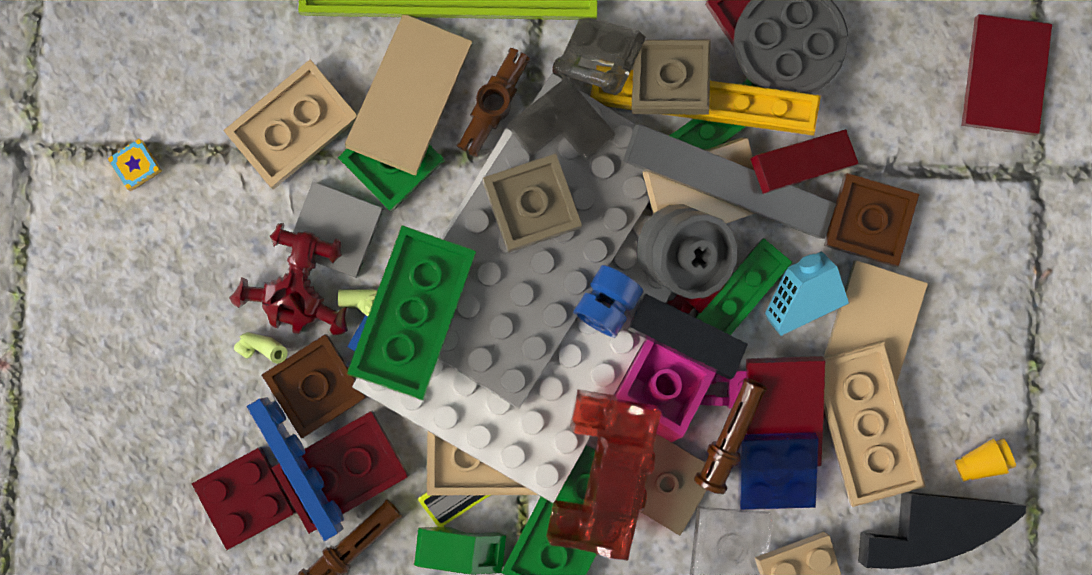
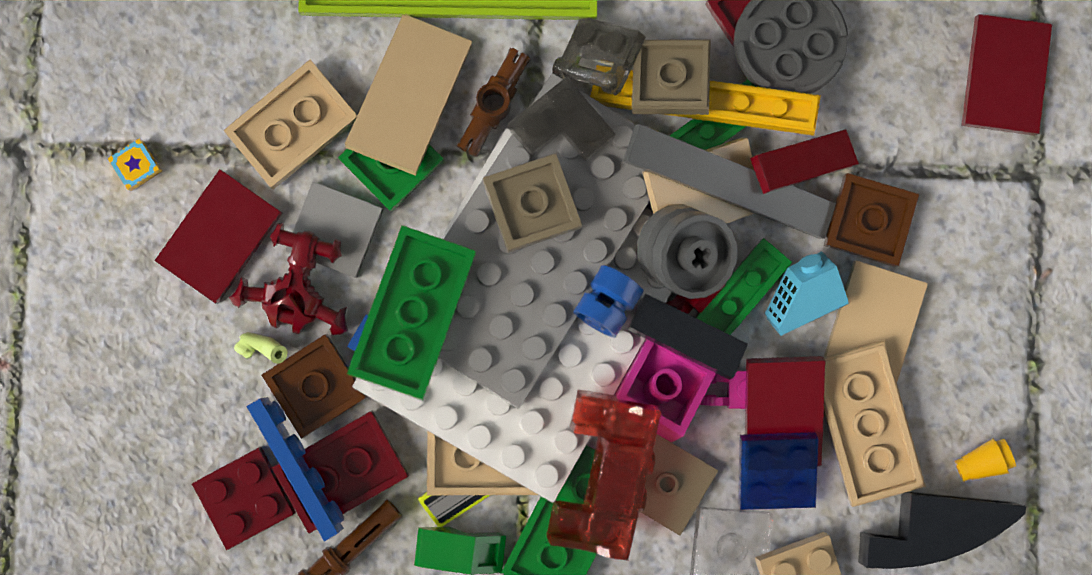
yellowish green arm [338,289,377,316] -> none
reddish brown pin [694,378,767,494] -> none
none -> dark red tile [154,169,283,304]

